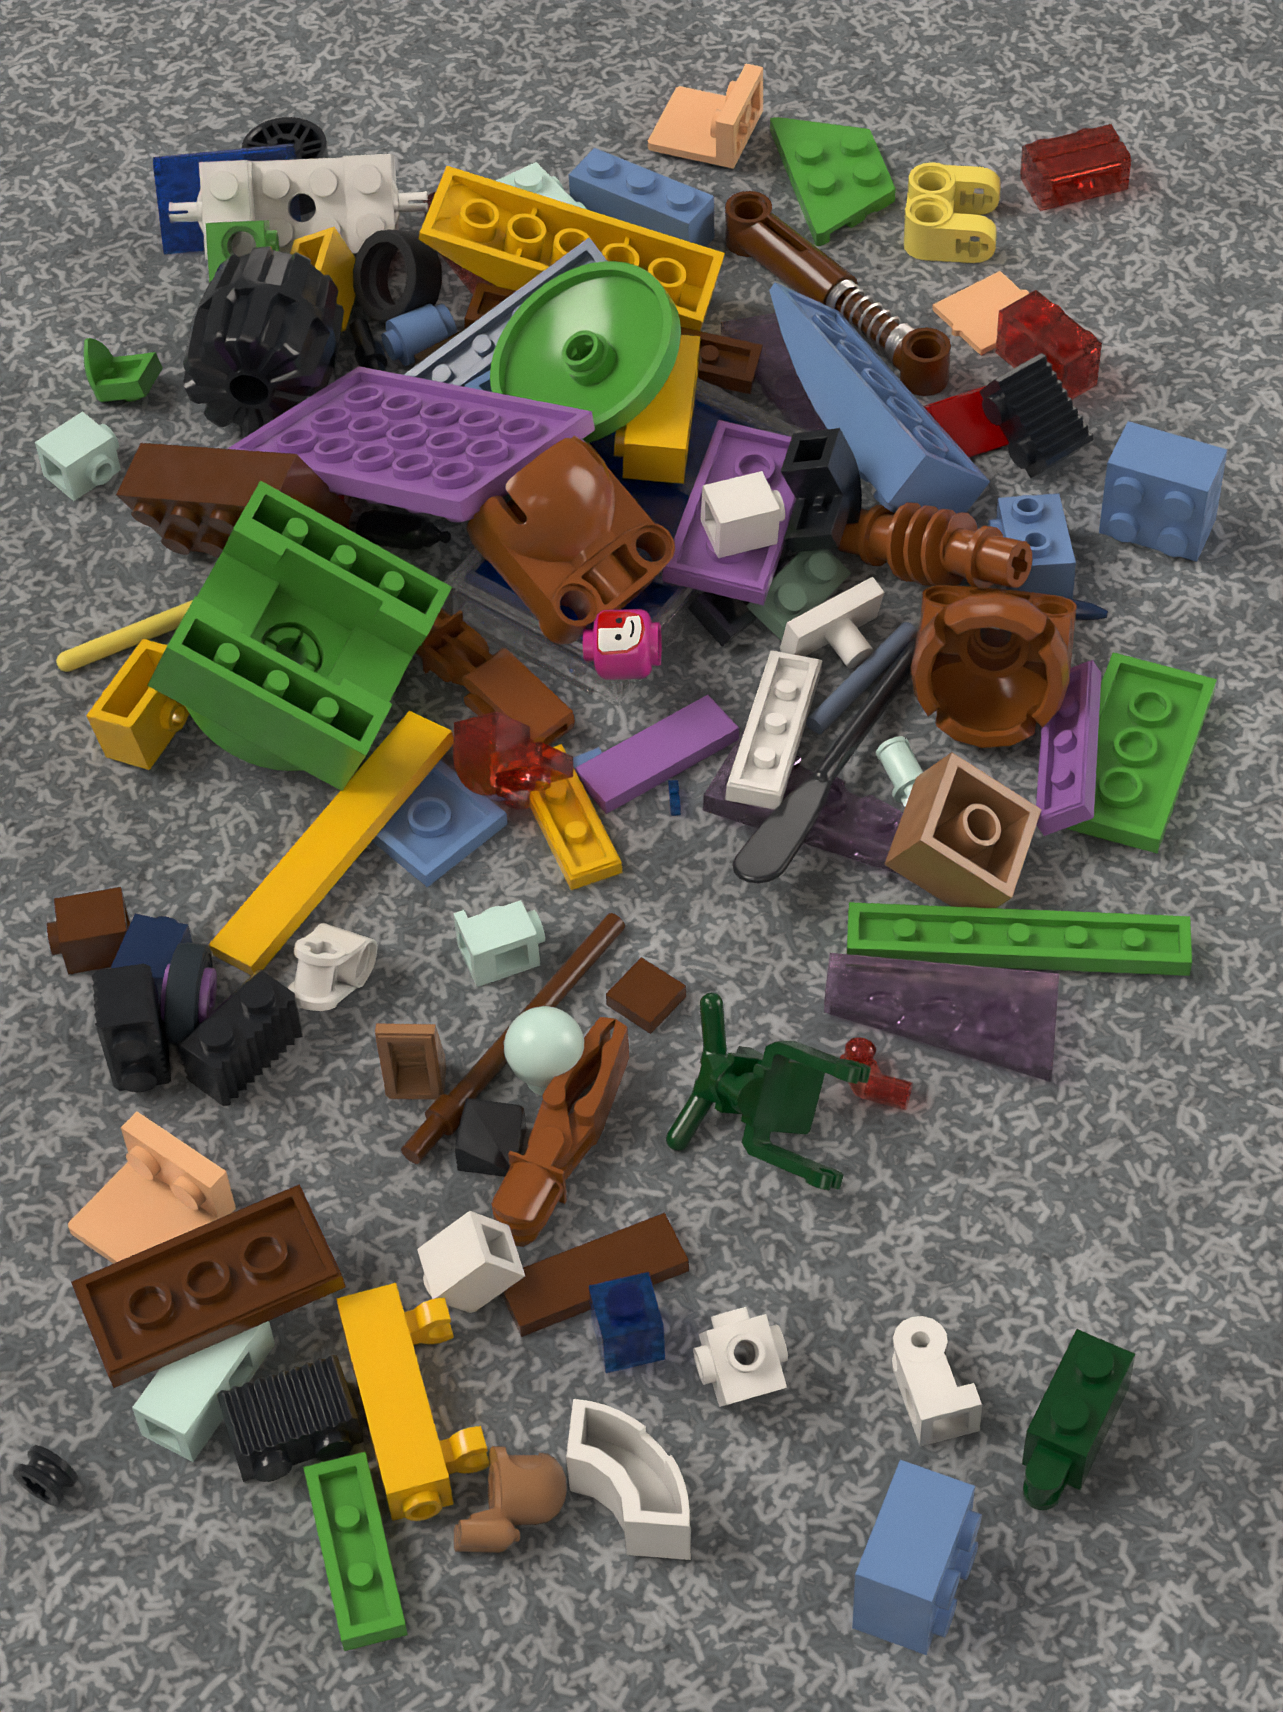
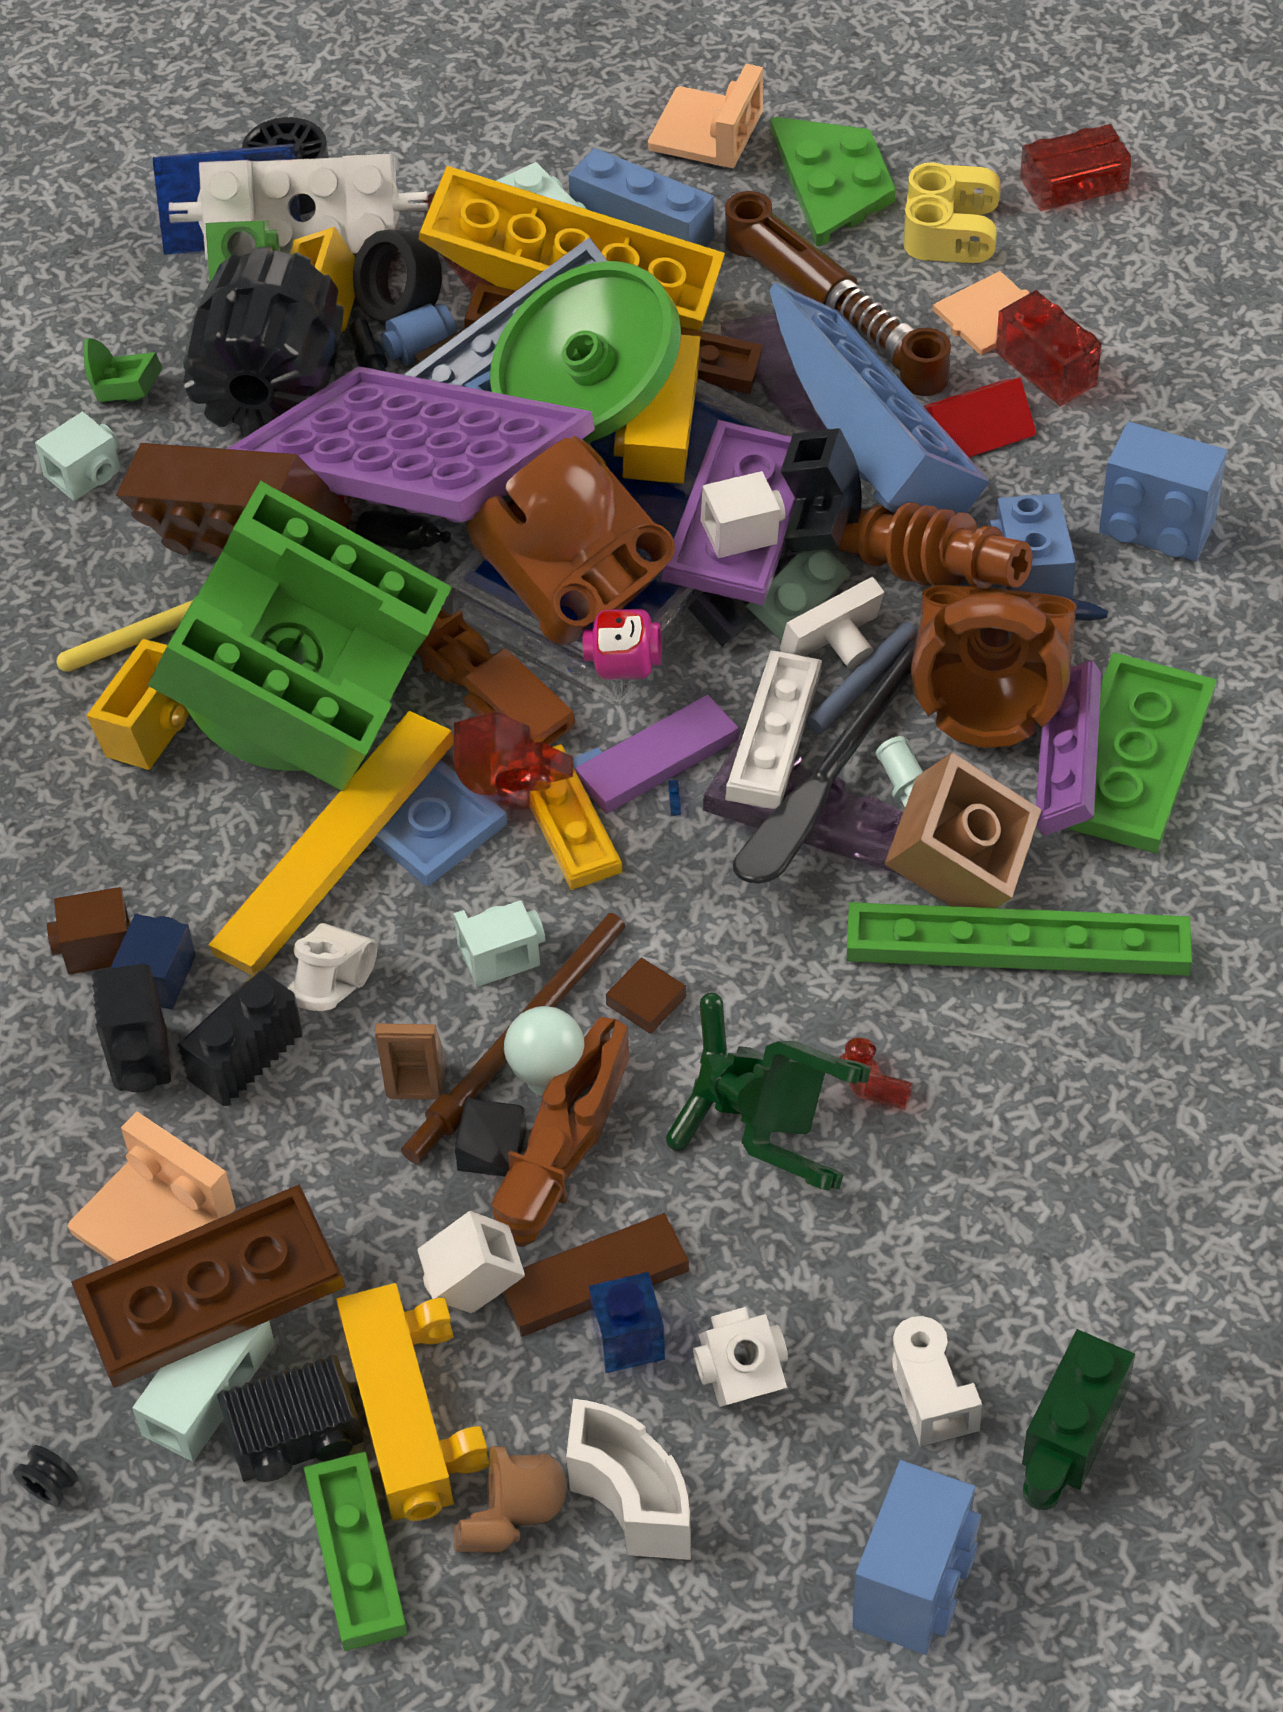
black wheel [160,943,217,1045] -> none
clear purple wing [824,953,1059,1082] -> none
black brick [979,353,1094,478] -> none

